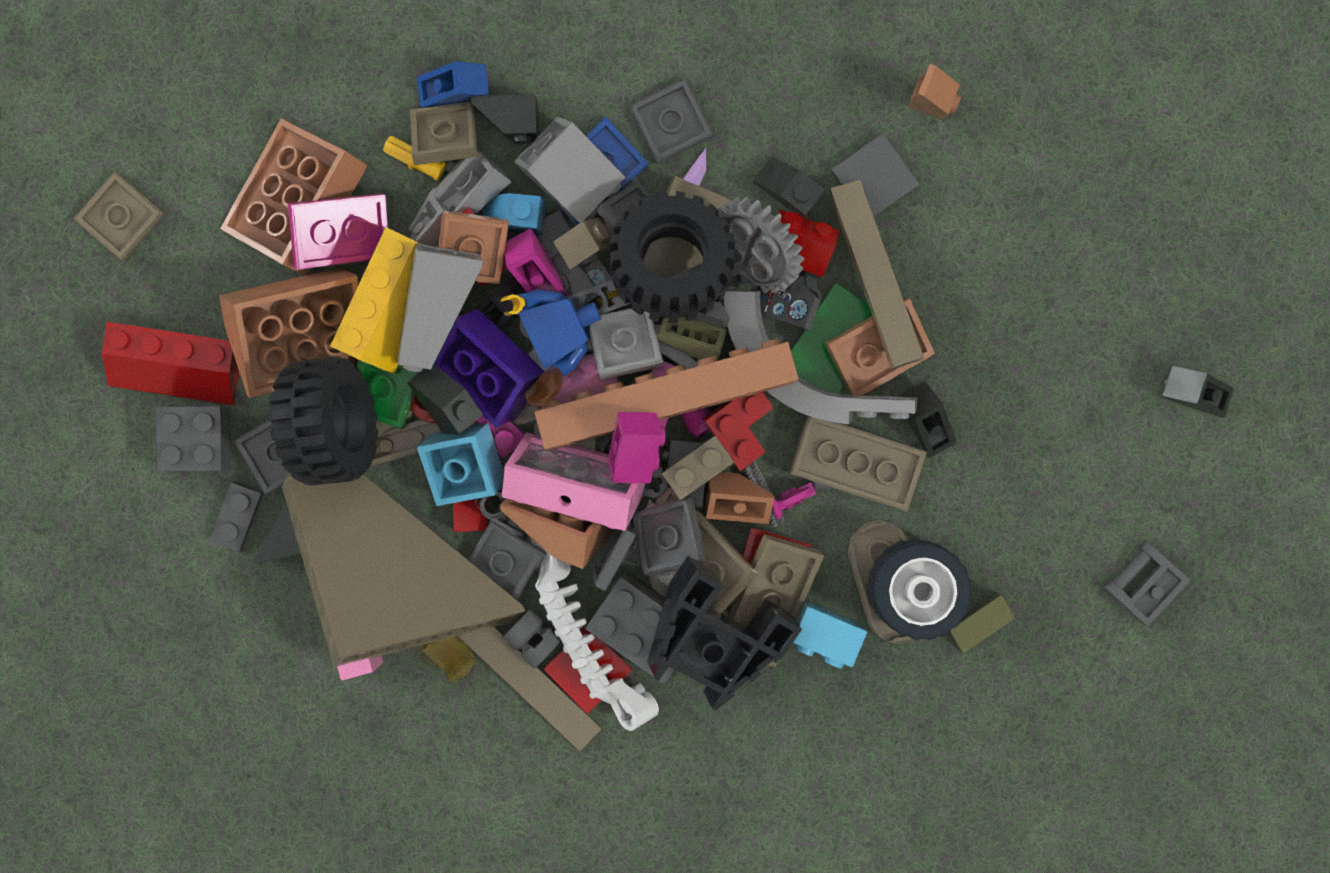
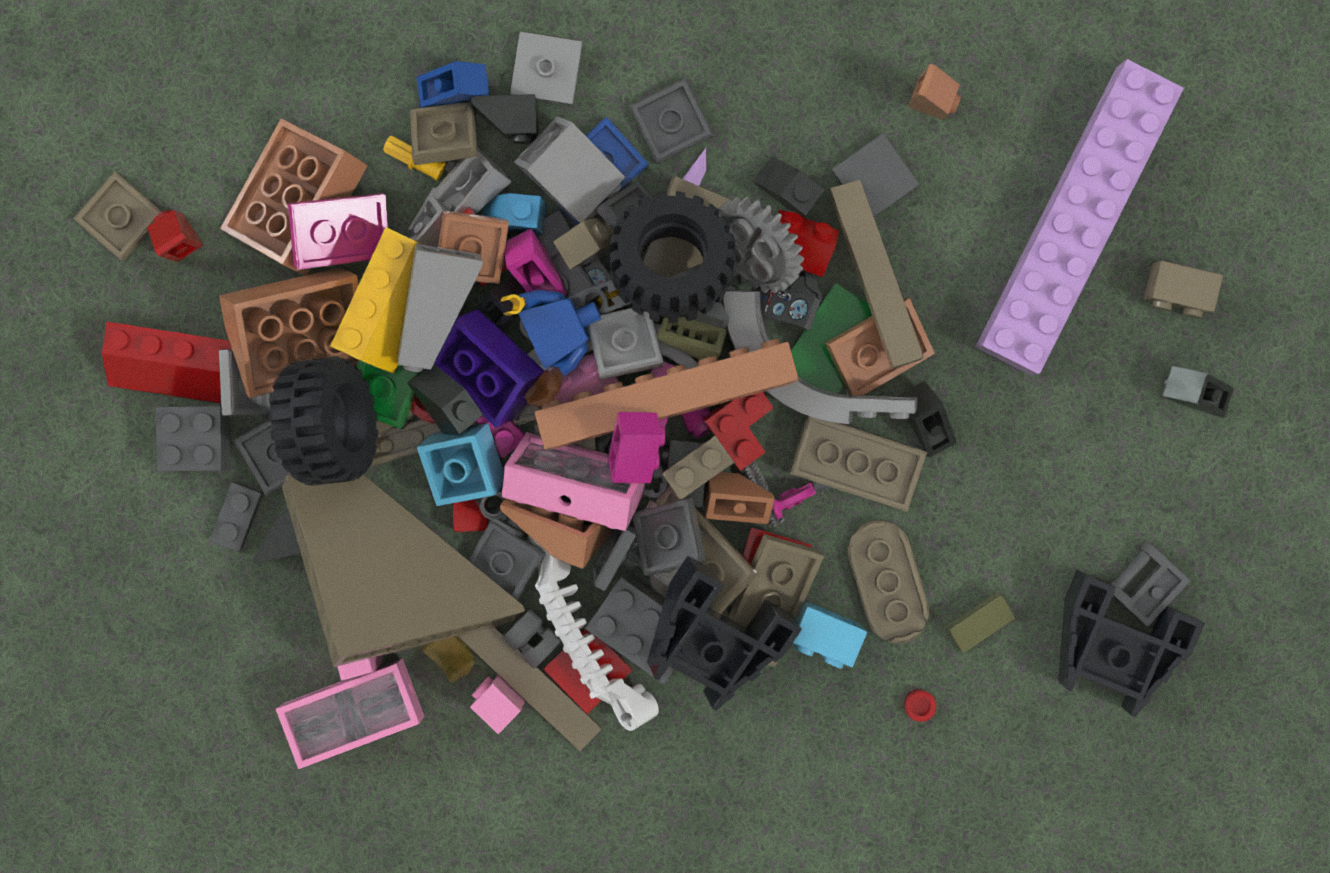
wheel [867,539,972,640] -> none
none -> red slope [147,210,203,262]
none -> light grey plate [219,350,270,415]
none -> clear brick [276,658,425,769]
none -> bright pink brick [470,675,526,734]
none -> light grey plate [510,32,583,106]
none -> red tile [904,689,936,722]
none -> lavender brick [975,59,1184,375]
none -> black wedge [1059,570,1205,717]
none -> dark tan brick [1143,261,1223,318]

